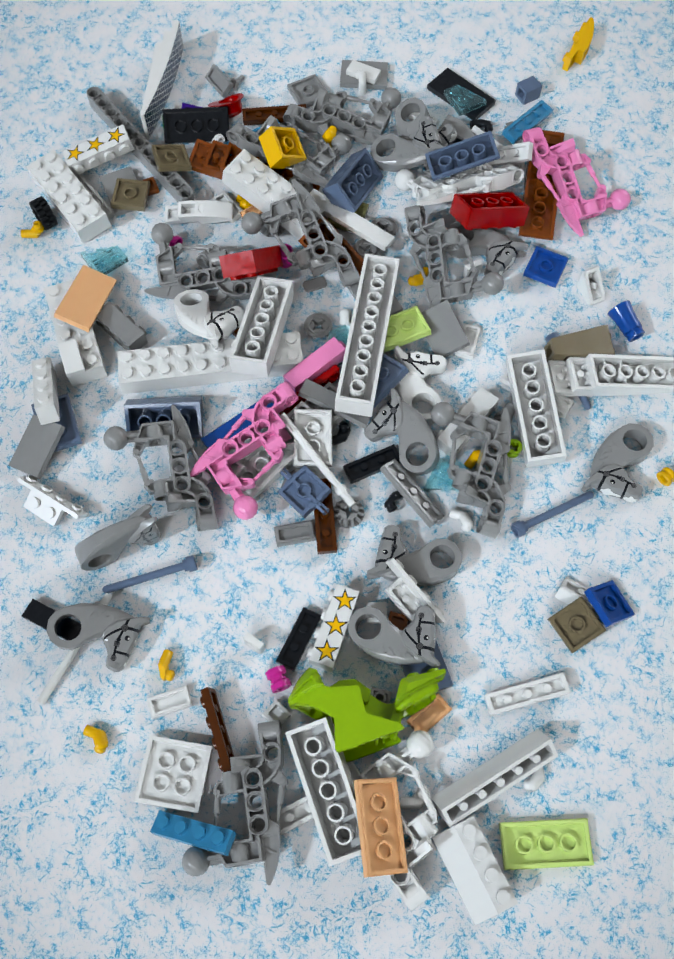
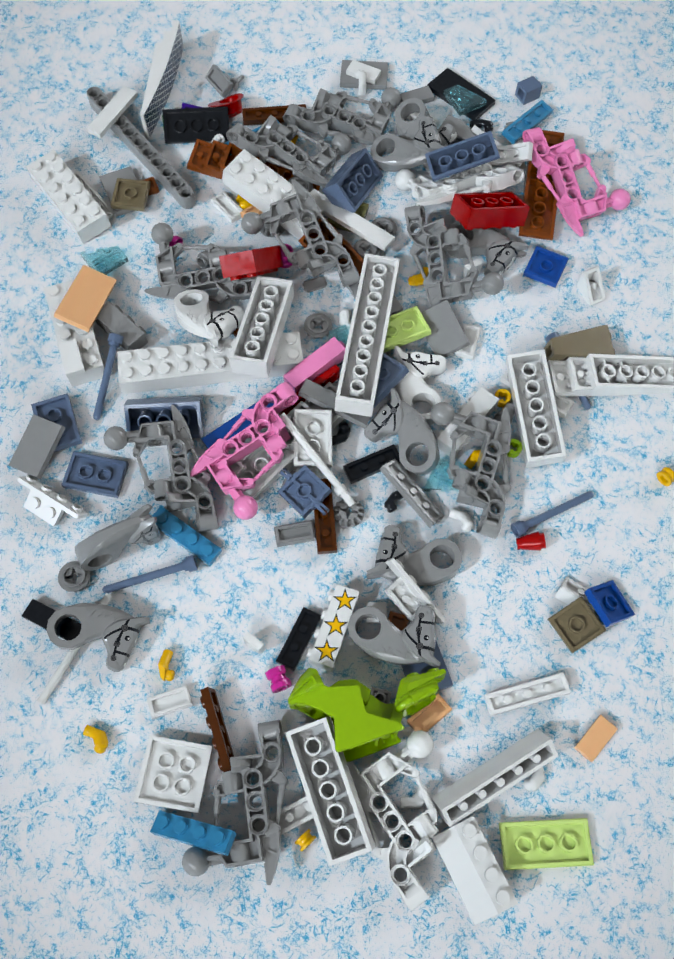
yellow arm [21,221,44,238] -> none
black tyre [29,196,58,231] -> none
white brick [32,357,60,425] -> none
white brick [62,124,135,176] -> none
dark tan tile [151,144,192,172] -> none
white slope [165,200,233,225] -> none
yellow slope [258,126,307,169] -> none
white tile [262,699,292,726] -> none
light grey tile [287,74,326,108] -> none
yellow arm [322,125,337,147] -> none
light nougat tile [354,777,408,878] -> none
yellow slope [562,17,594,71] -> none
light grey animal [581,423,654,502] -> none
blue plant [608,300,645,342] -> none
none -> light grey gear [58,561,91,593]
none -> sand blue tile [62,451,129,498]
none -> white tile [86,86,138,139]
none -> sand blue piece [93,333,124,420]
none -> dark azure plate [152,506,222,566]
none -> yellow bush [295,829,317,851]
none -> light grey tile [401,86,435,104]
none -> yellow bush [495,389,511,408]
none -> red cone [516,531,546,551]
none -> light nougat tile [574,715,618,762]

